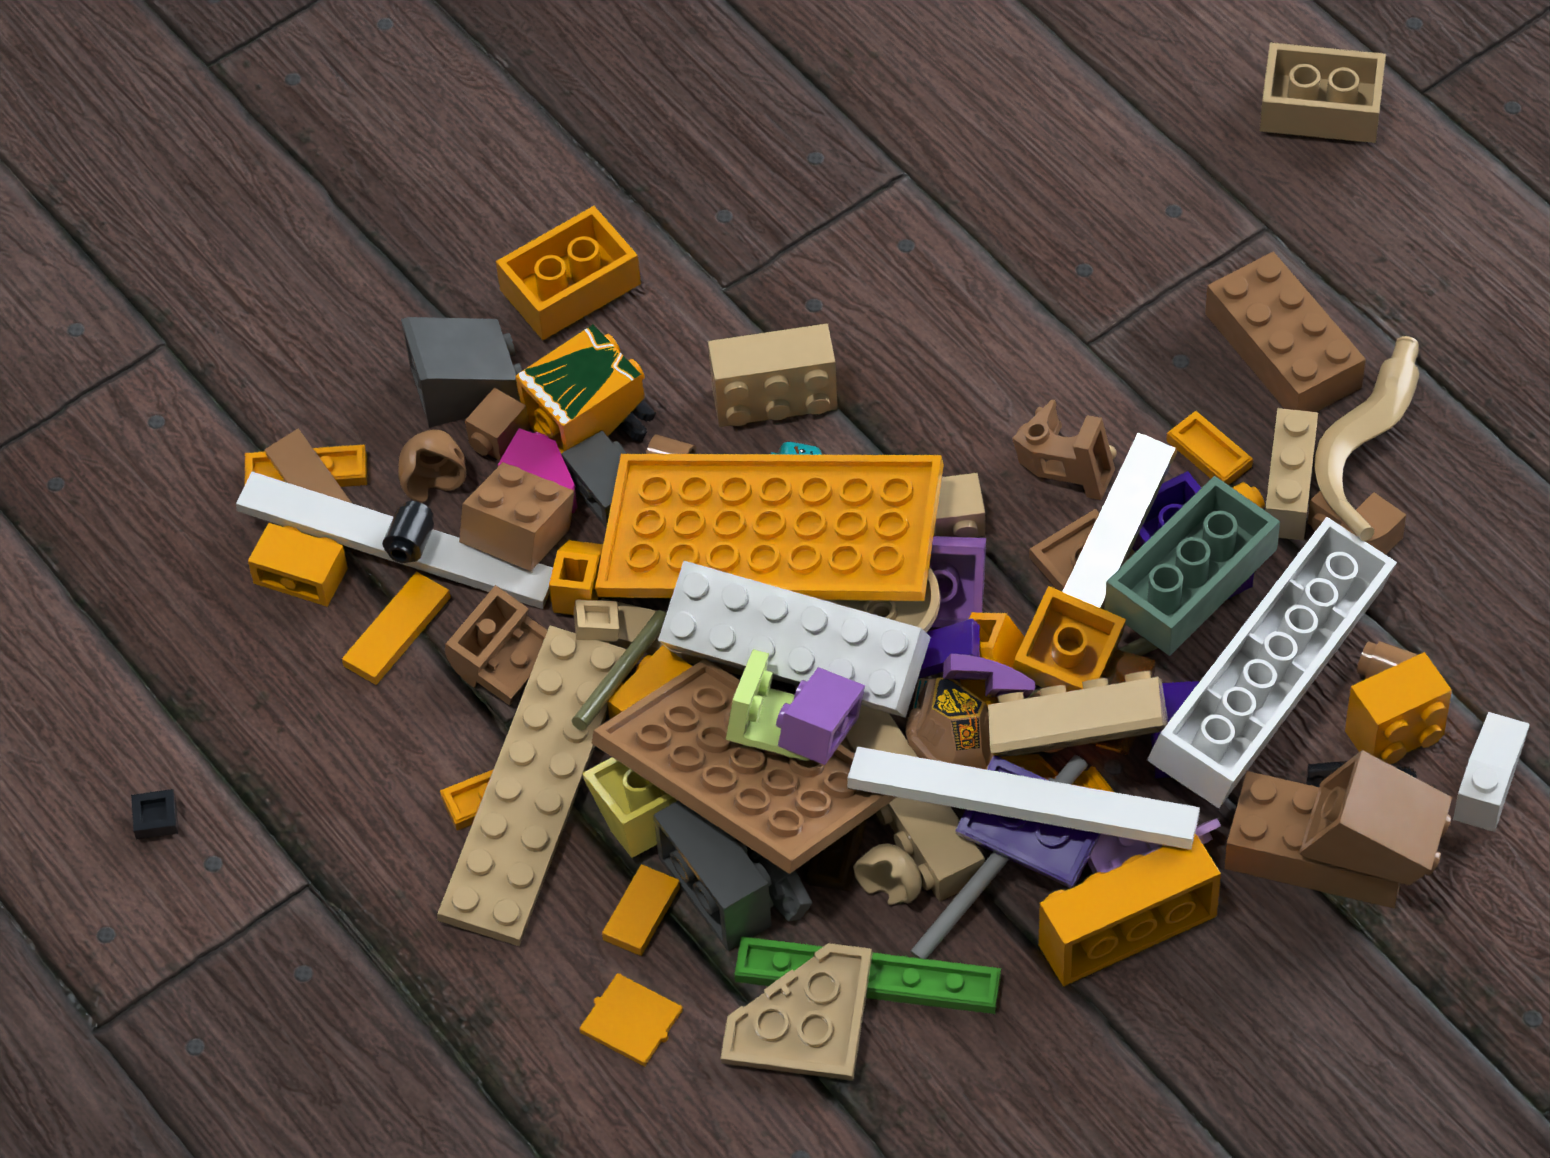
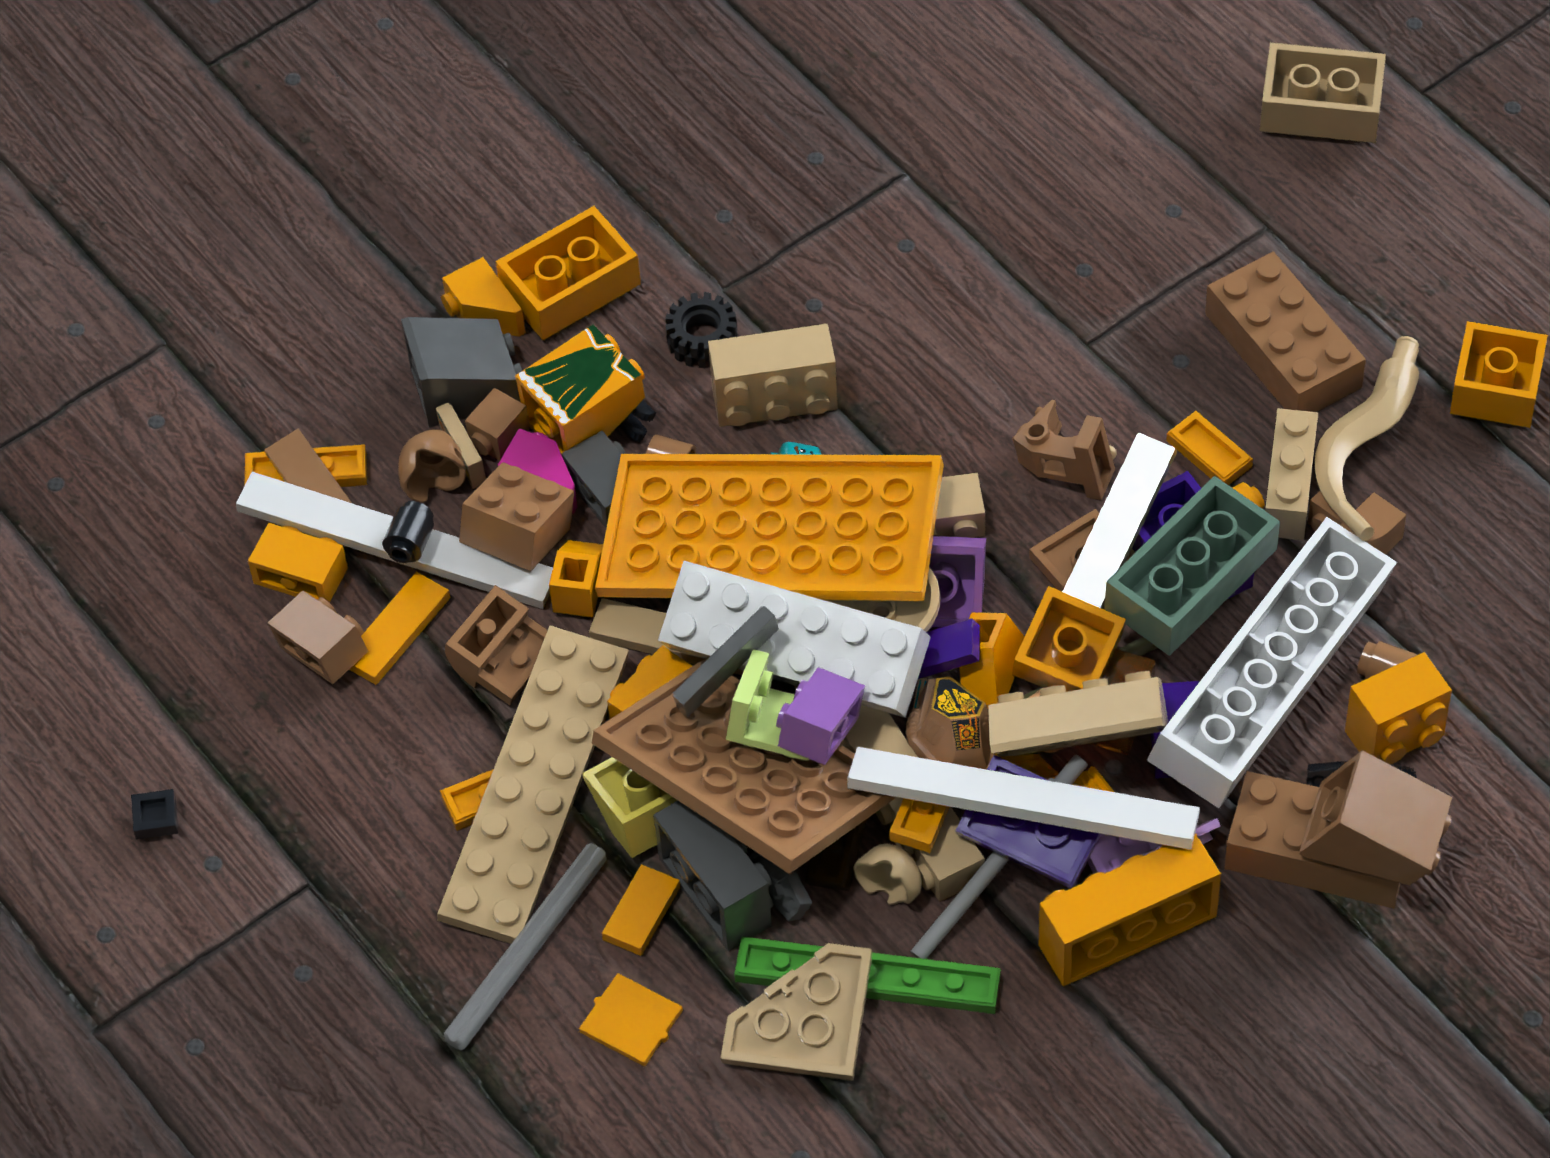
olive bar [572,610,667,730] -> none
tan plate [574,600,619,641] -> none
medium lavender slope [943,654,1035,698] -> none
white slope [1453,712,1530,832] -> none
none -> medium nougat brick [268,590,369,684]
none -> tan tile [436,403,486,489]
none -> light orange slope [441,257,526,337]
none -> light grey axle [444,843,607,1050]
none -> black tyre [665,292,738,368]
none -> dark grey tile [673,606,779,718]
none -> light orange plate [889,798,950,853]
none -> light orange brick [1450,321,1548,428]

